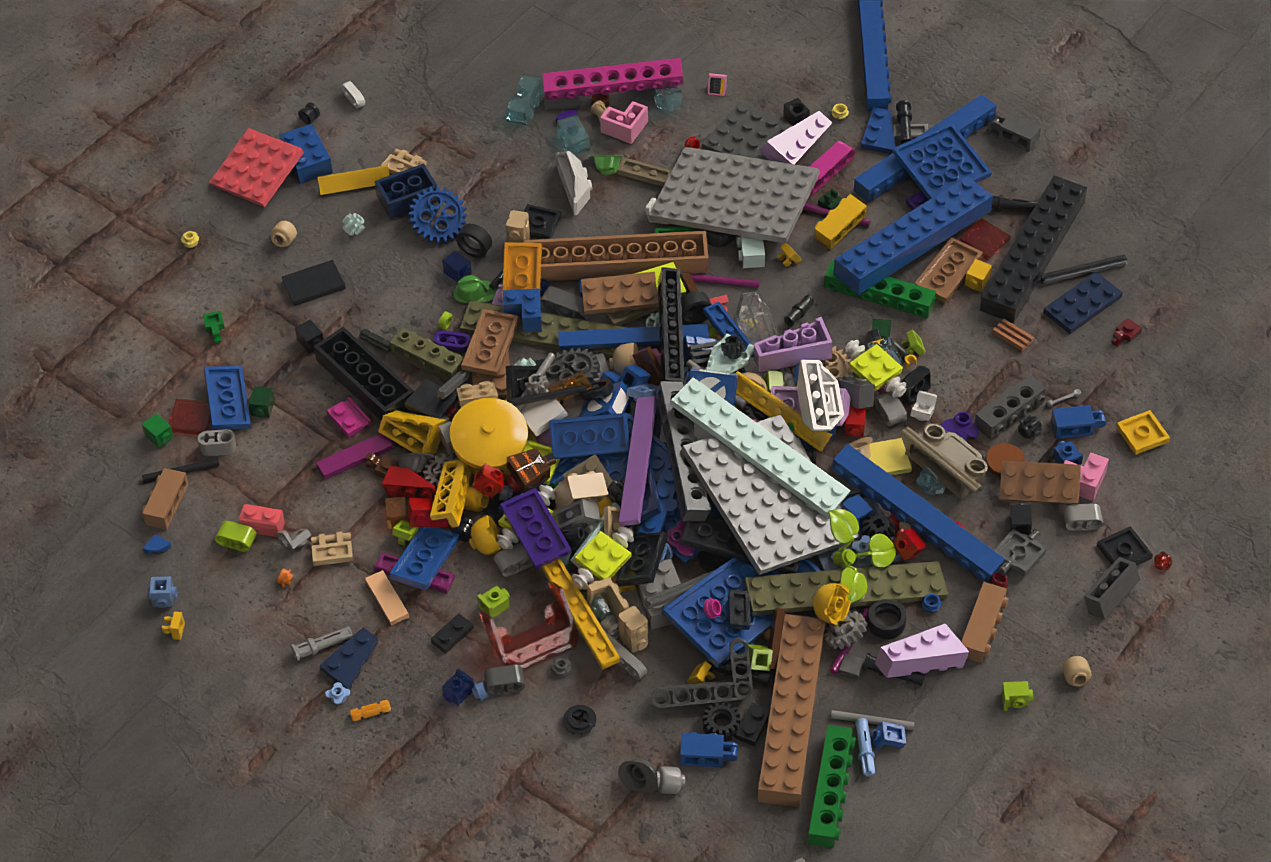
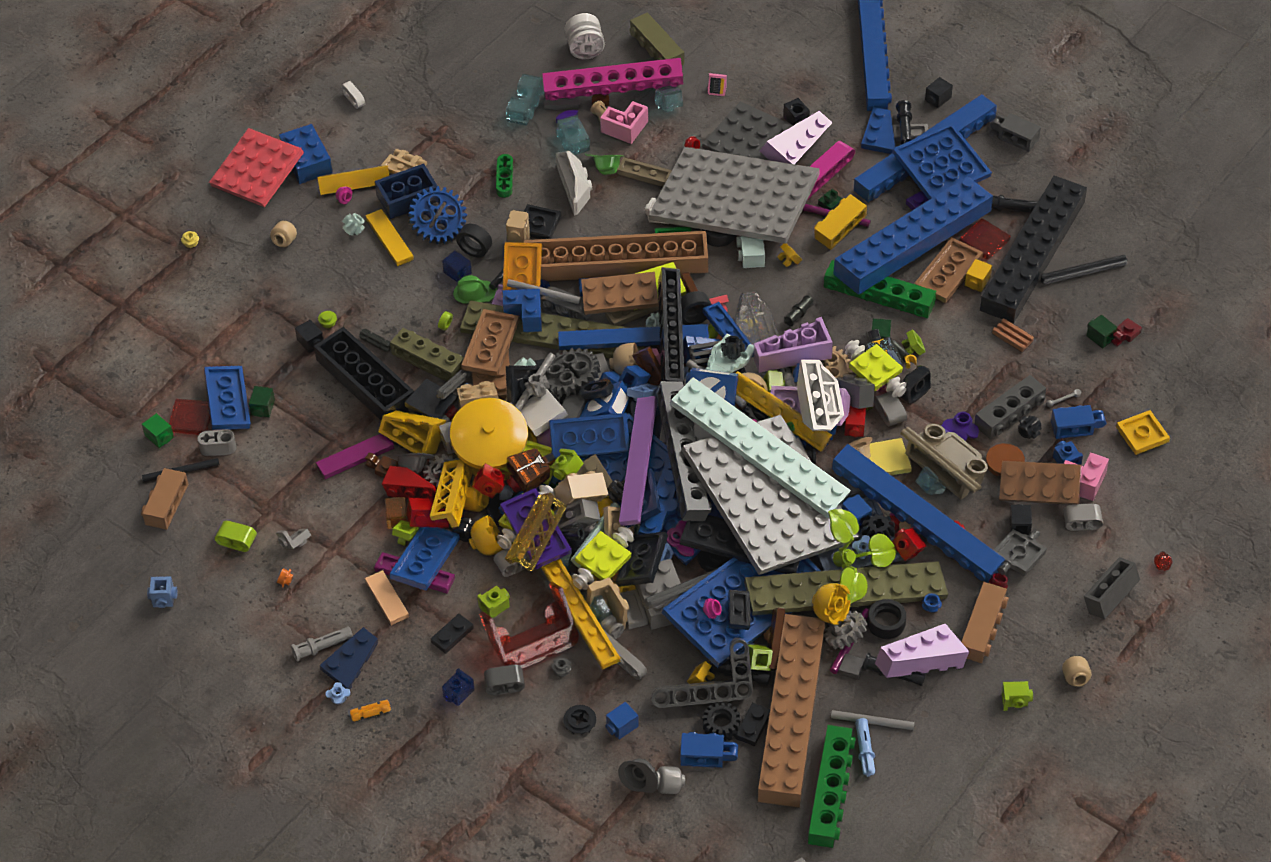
blue tile [143,534,172,554] -> none
yellow tile [162,611,185,640] -> none
green plate [203,311,225,343] -> none
coral brick [239,504,285,538] -> none
black tile [281,260,346,306] -> none
black wheel [298,102,320,124] -> none
tan plate [311,531,353,566] -> none
dark pink plate [327,397,371,438] -> none
dark purple plate [434,330,471,352] -> none
medium blue plate [472,682,489,701] -> none
black bar [511,385,587,406] -> none
clear orange plate [549,371,592,403] -> none
tan brick [618,606,648,653] -> none
magenta bar [690,274,760,288] -> none
light yellow plate [832,104,849,120] -> none
blue bracket [872,721,906,750] -> none
white bracket [910,391,937,421] -> none
dark blue plate [1043,272,1123,334] -> none
black tile [1097,526,1153,566] -> none
none -> lime plate [318,311,337,328]
none -> dark pink plate [336,186,352,204]
none -> yellow tile [365,209,414,266]
none -> green beam [496,154,513,198]
none -> clear yellow fence [505,493,567,571]
none -> light grey bar [507,279,580,304]
none -> lime brick [550,449,584,480]
none -> white wheel [564,13,605,59]
none -> blue brick [605,702,639,740]
none -> olive brick [629,12,684,66]
none -> black brick [925,77,953,108]
none -> dark green brick [1086,315,1118,349]

